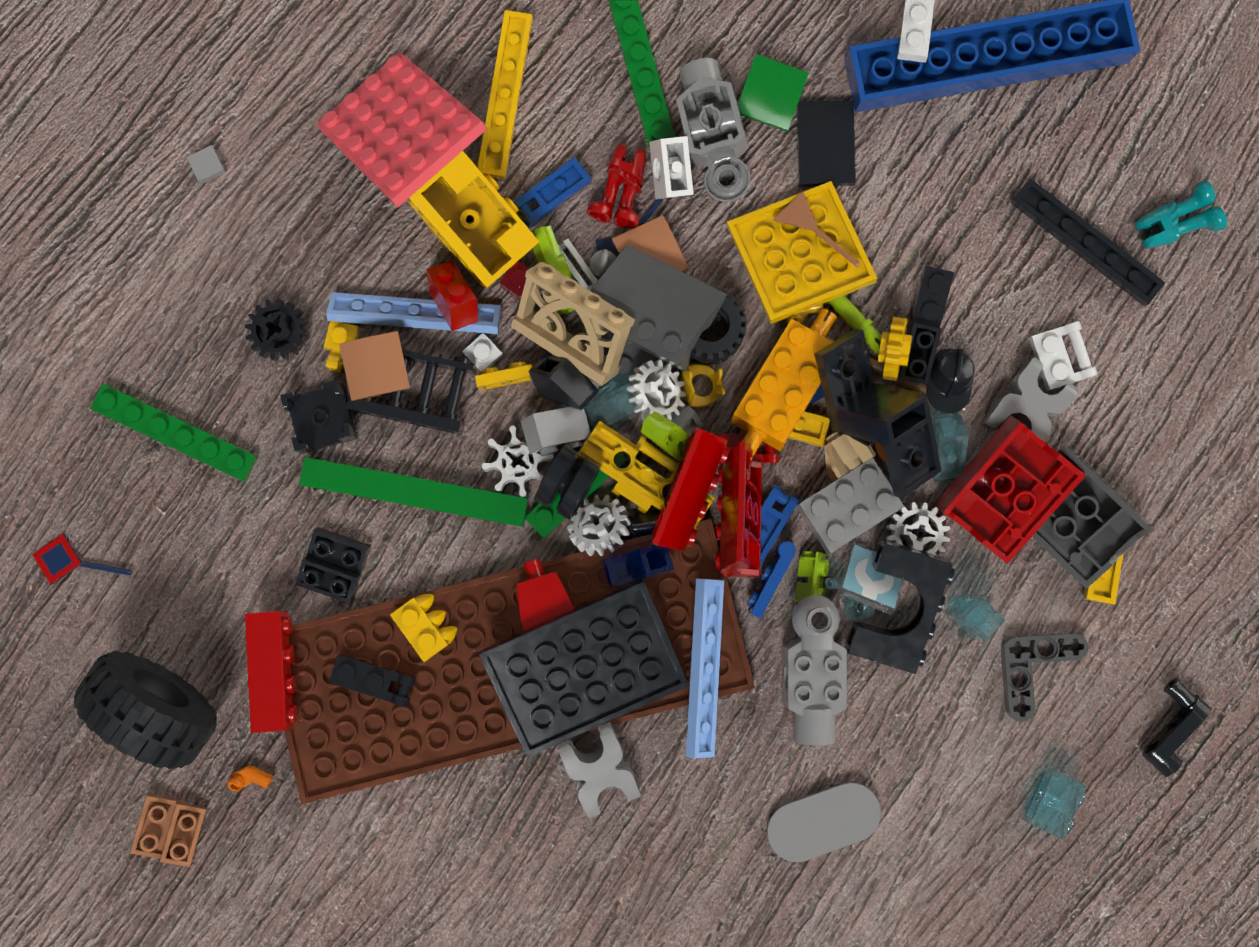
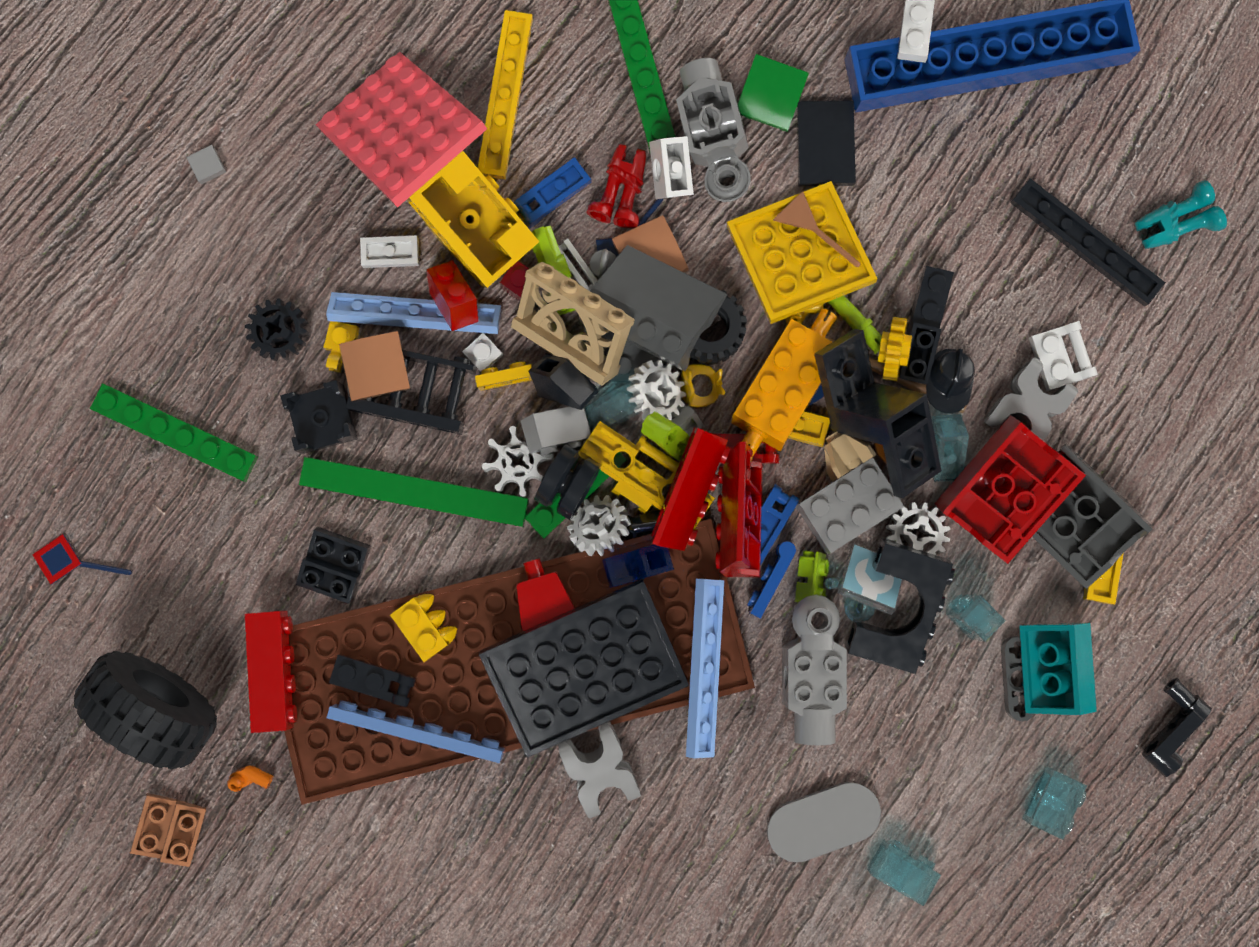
none -> medium blue plate [327,701,505,763]
none -> white plate [360,235,420,268]
none -> clear light blue brick [867,839,941,906]
none -> teal slope [1019,623,1097,715]

